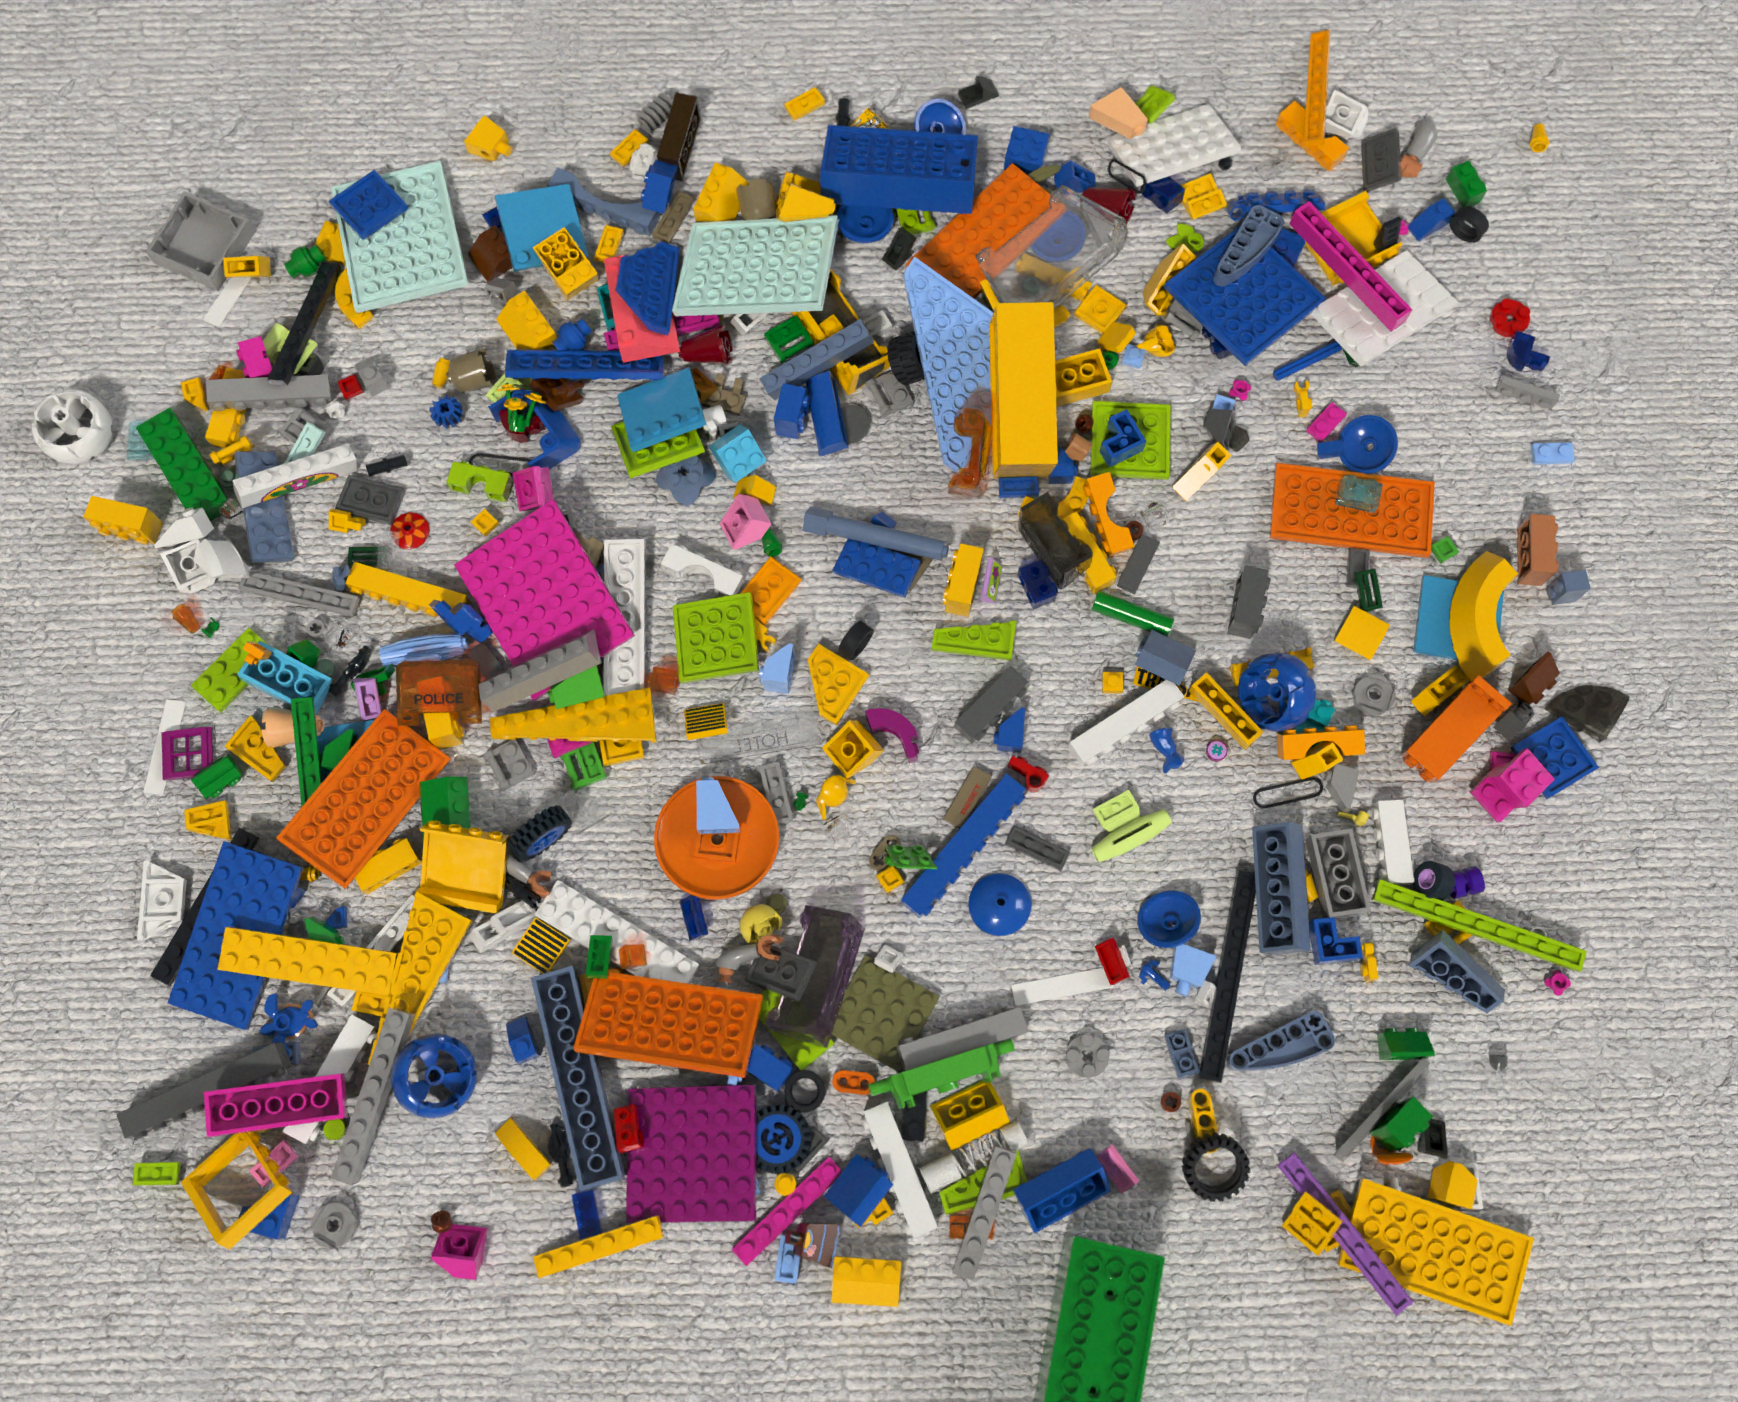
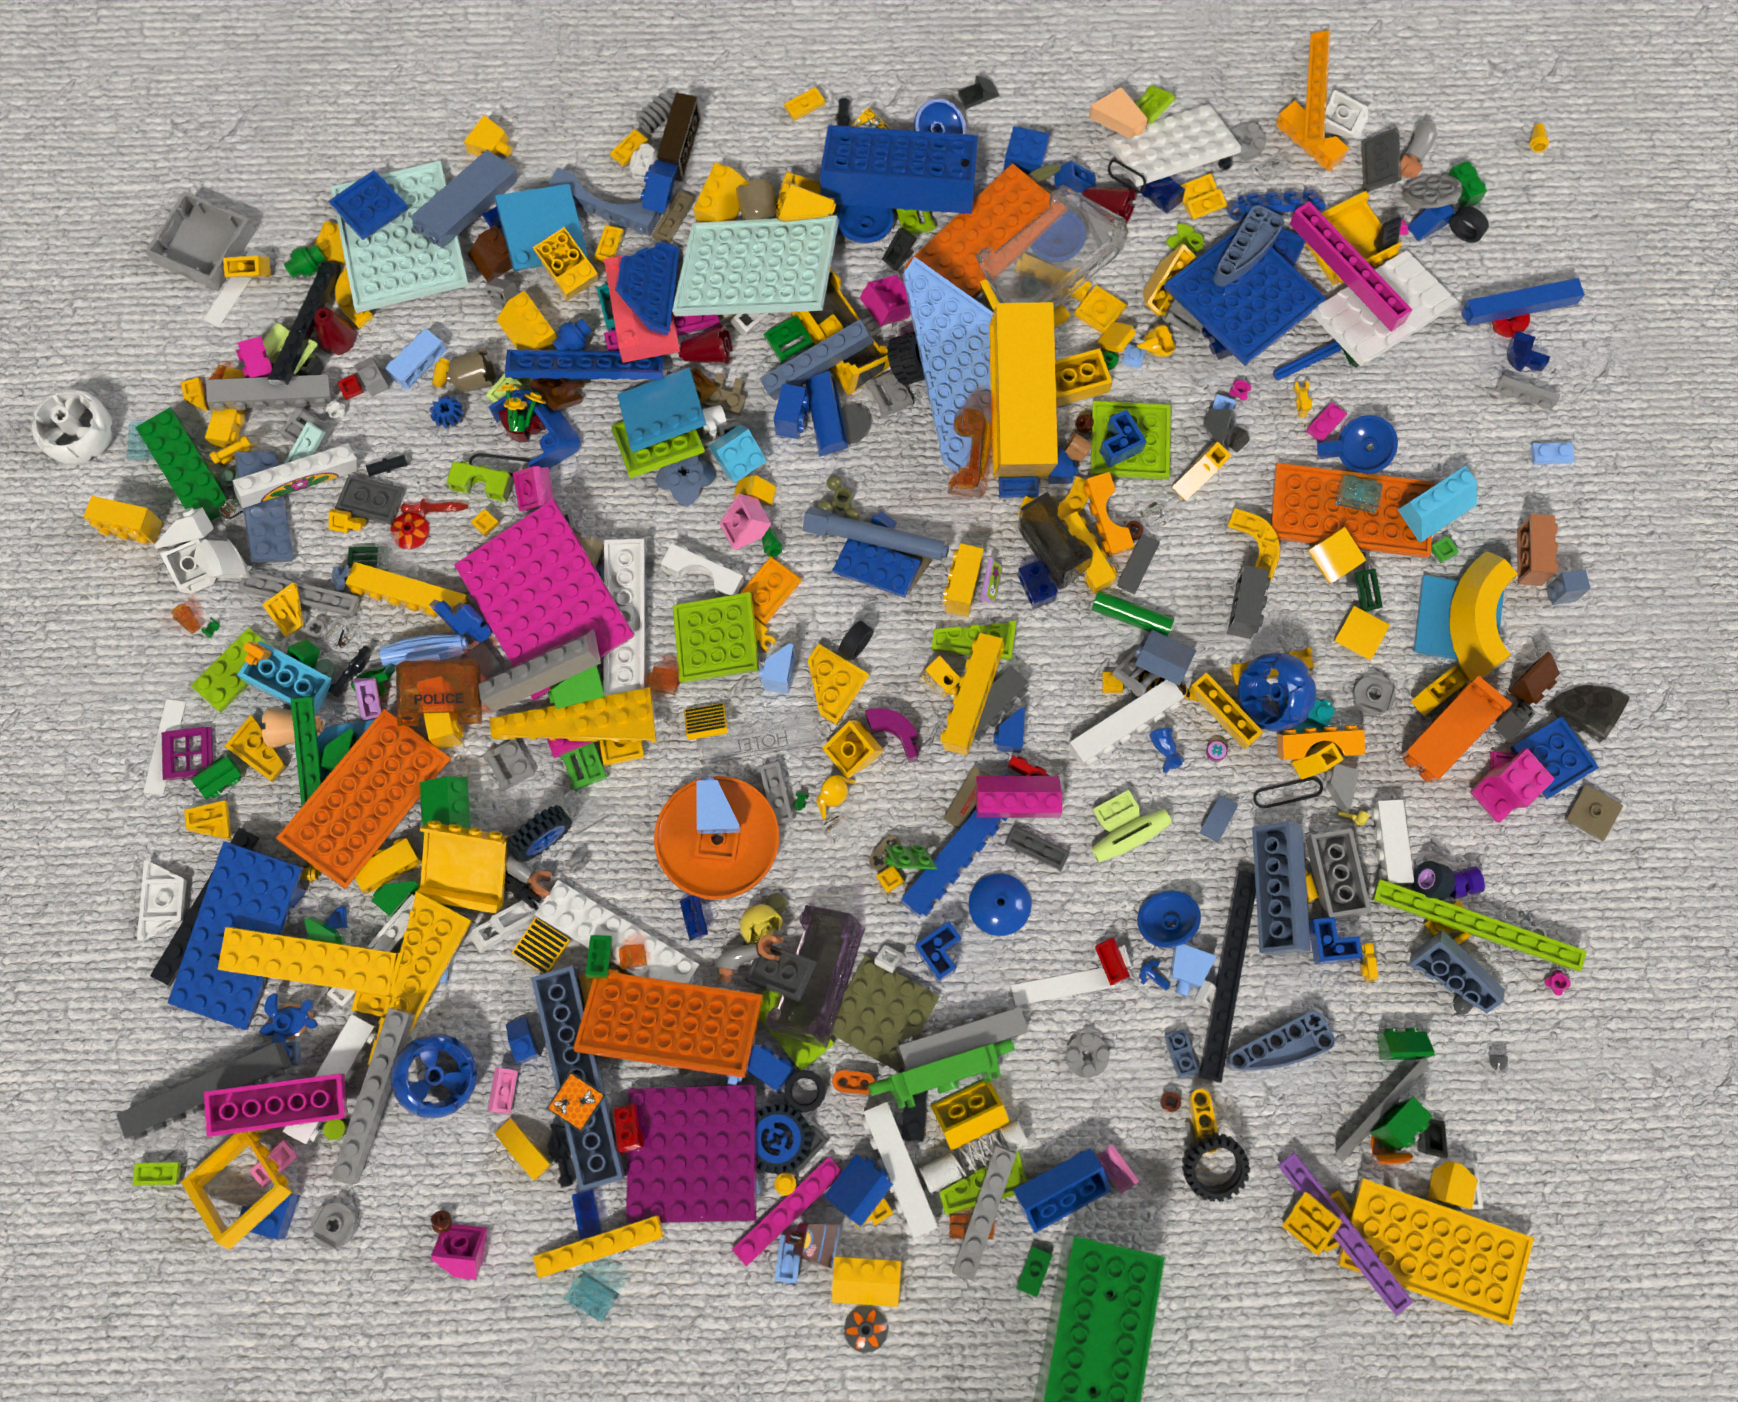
none -> yellow wing [262,582,304,637]
none -> dark red cone [314,308,357,355]
none -> green slope [371,881,420,917]
none -> light blue brick [385,329,447,390]
none -> clear red sword [400,498,468,518]
none -> sand blue brick [412,149,517,249]
none -> bright pink plate [488,1068,518,1114]
none -> tile [546,1071,607,1133]
none -> clear light blue brick [564,1270,619,1323]
none -> light grey bush [565,855,587,874]
none -> olive piece [818,475,860,520]
none -> dark grey dish [844,1306,888,1353]
none -> dark pink container [859,275,911,327]
none -> blue brick [914,921,962,983]
none -> yellow torso [920,655,960,699]
none -> yellow brick [940,633,1004,756]
none -> dark pink slope [976,776,1062,818]
none -> green plate [1016,1246,1053,1298]
none -> light grey plate [1112,649,1160,697]
none -> sand blue slope [1200,796,1238,843]
none -> yellow plate [1228,508,1281,583]
none -> light grey plate [1231,123,1266,160]
none -> yellow slope [1307,527,1366,584]
none -> medium azure slope [1398,466,1477,543]
none -> light grey tile [1403,175,1462,208]
none -> dark grey hinge [1453,996,1474,1015]
none -> blue brick [1461,278,1585,326]
none -> dark tan plate [1565,784,1623,841]

